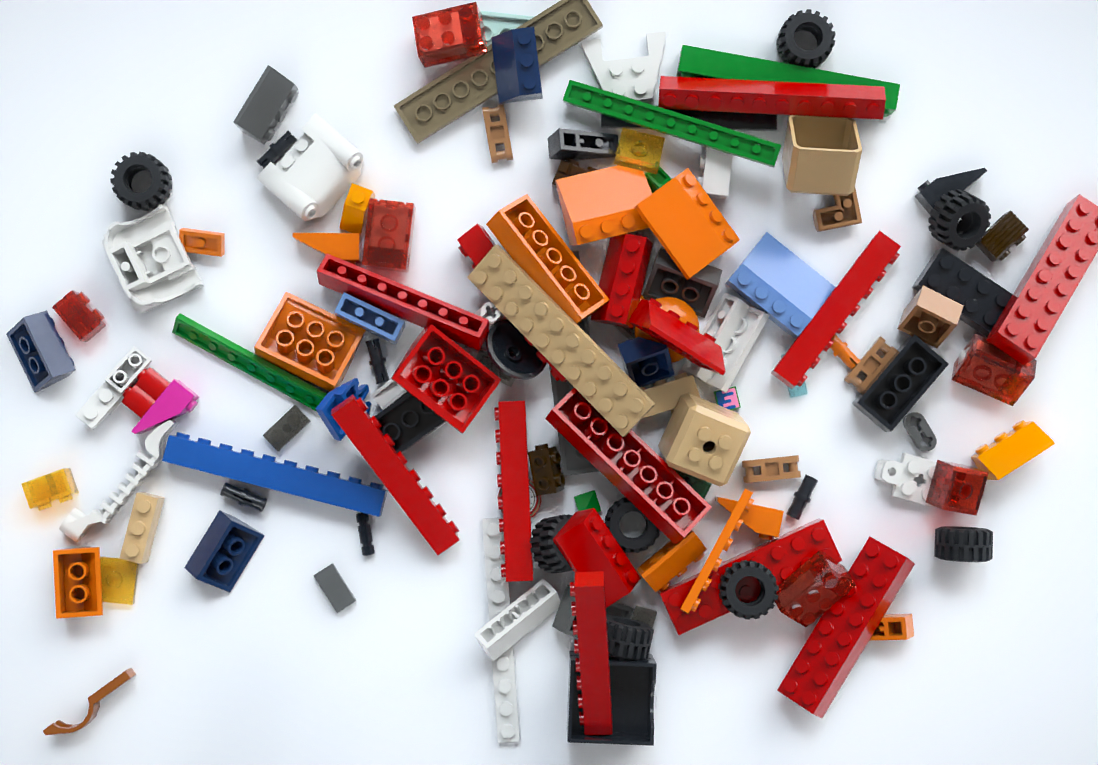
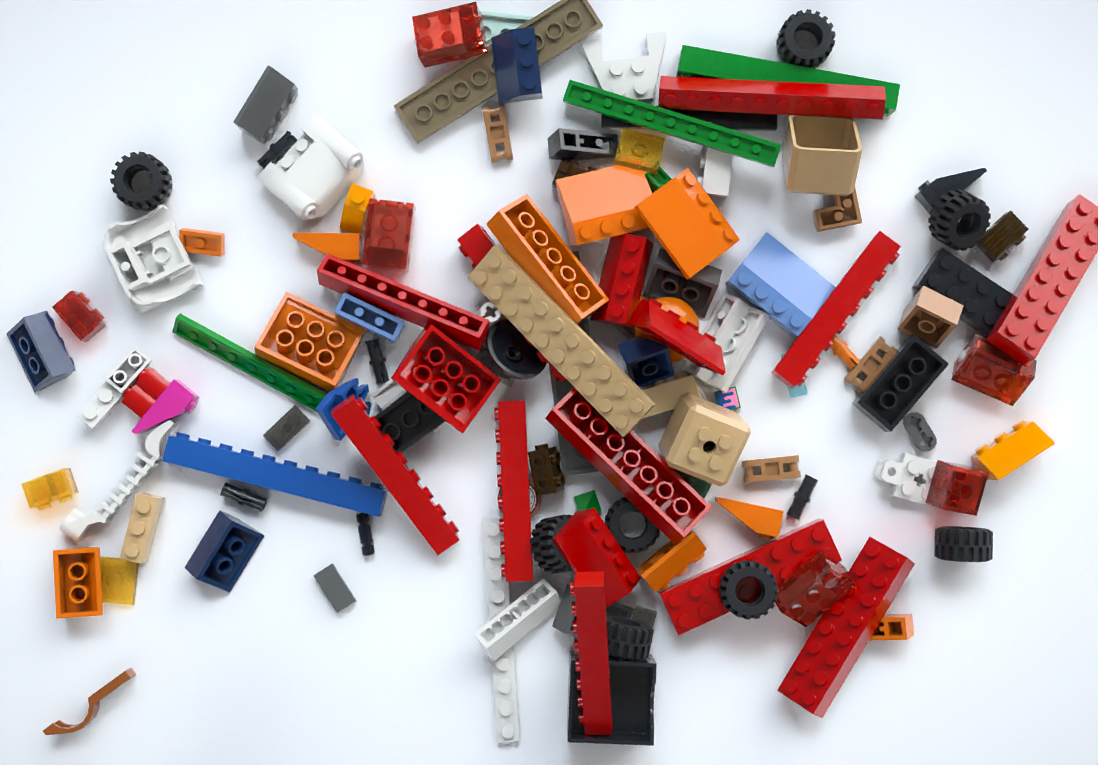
orange plate [680,488,754,614] -> none

